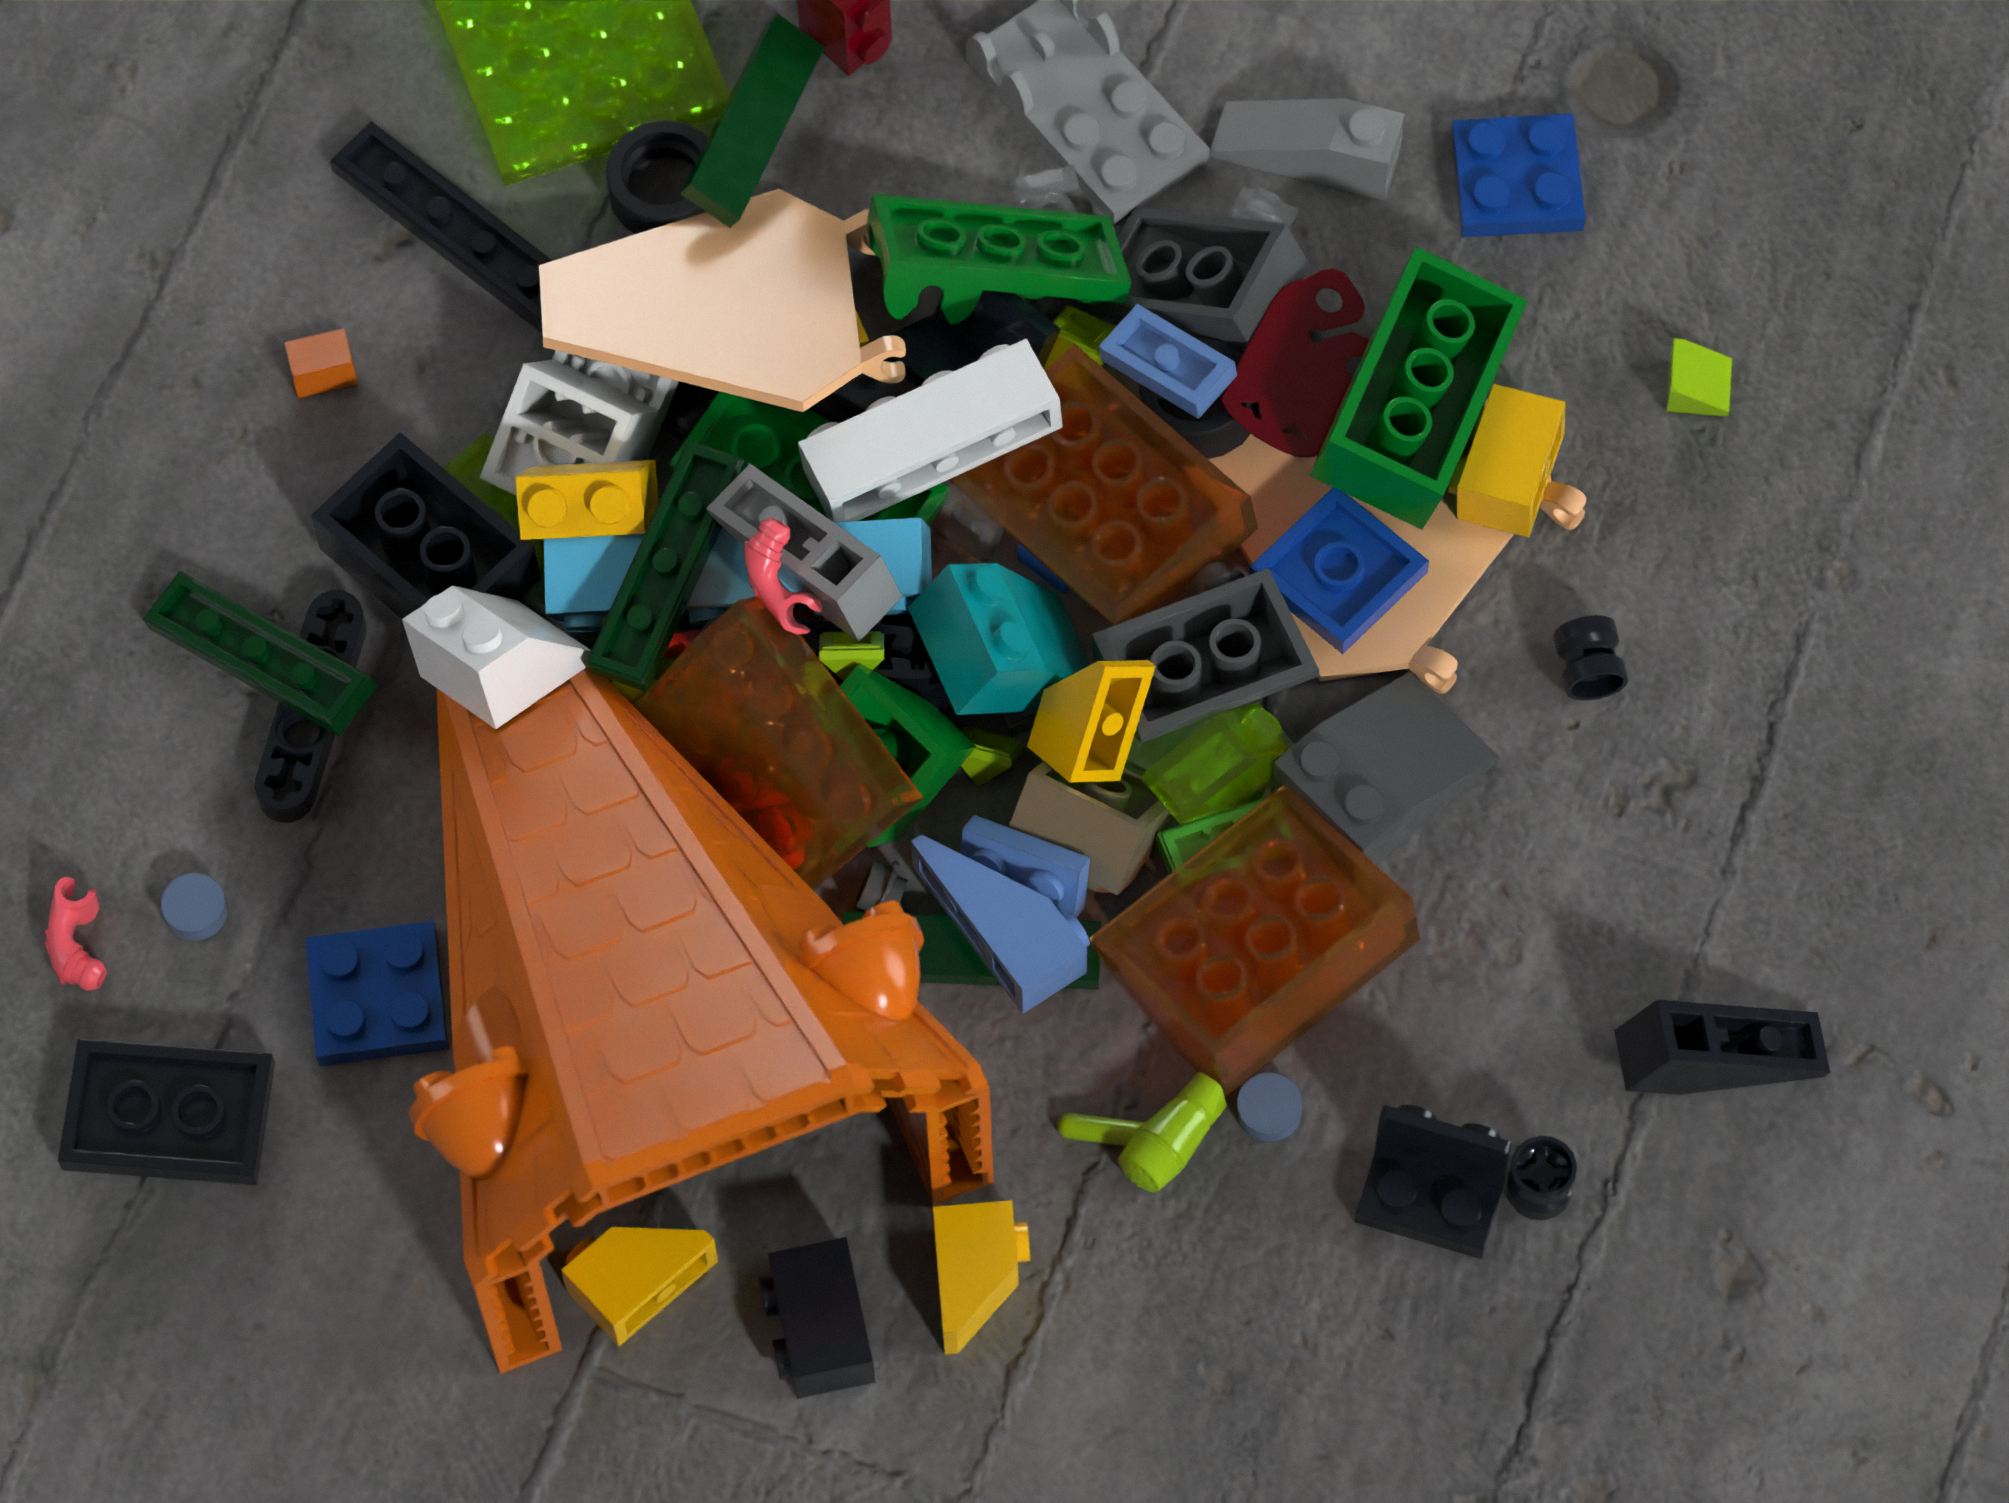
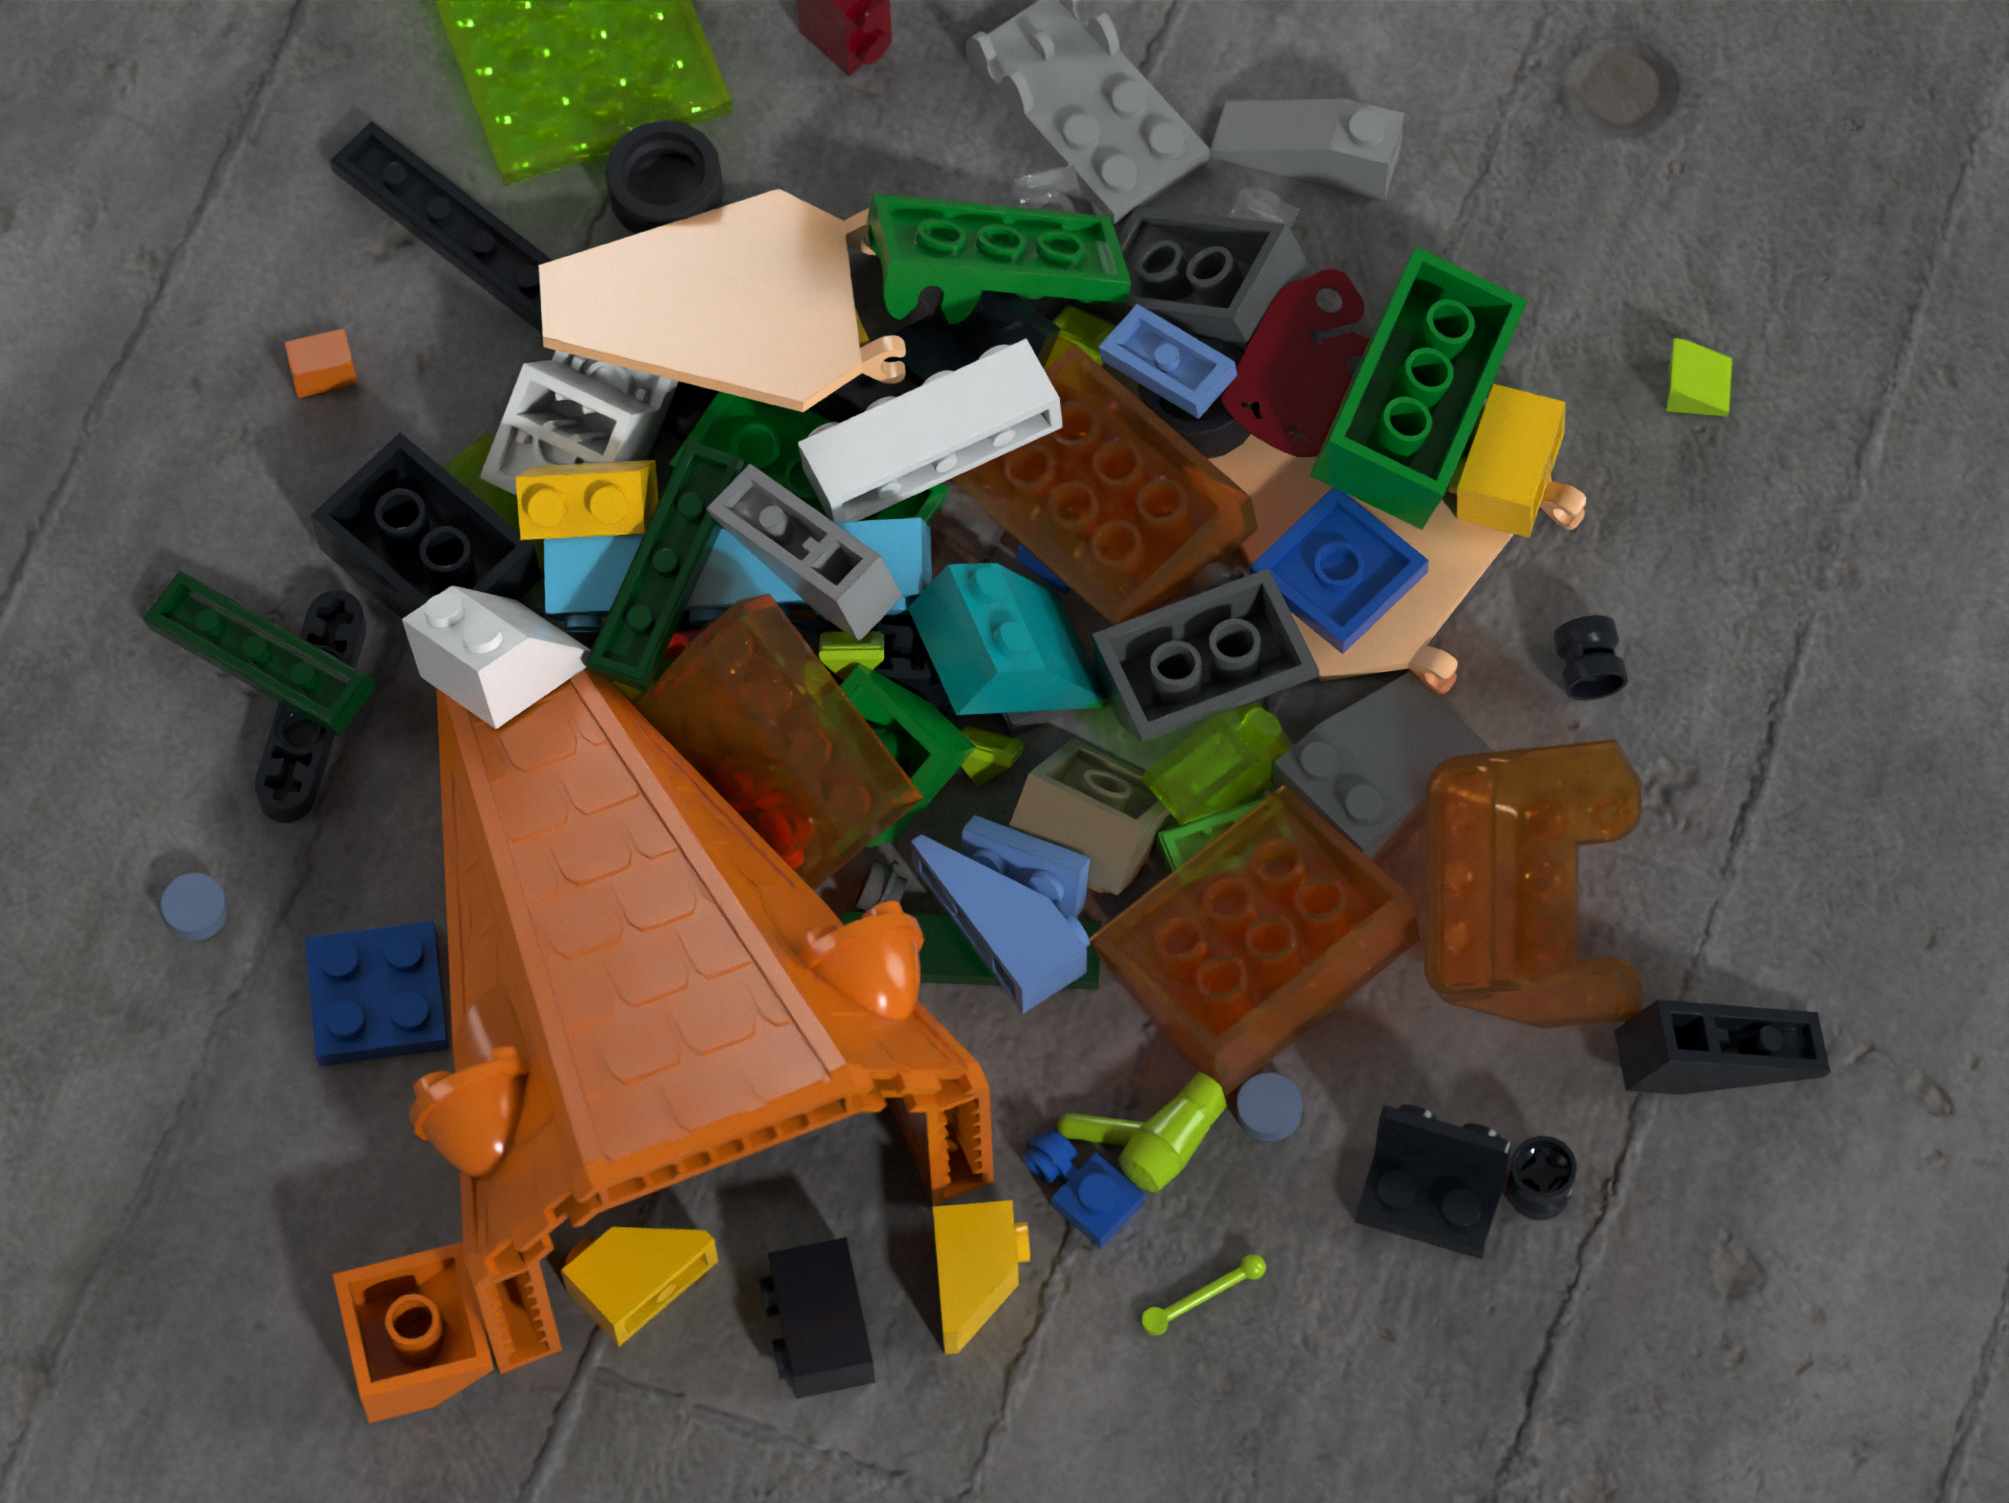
coral piece [45,877,107,991] -> none
black plate [58,1039,275,1185] -> none
dark green tile [680,13,825,228] -> none
coral piece [744,517,823,635] -> none
yellow slope [1027,660,1156,783] -> none
blue plate [1451,113,1585,238] -> none
none -> orange slope [332,1242,494,1424]
none -> blue plate [1022,1128,1145,1249]
none -> lime hinge [1142,1254,1266,1336]
none -> clear orange windscreen [1424,739,1642,1028]

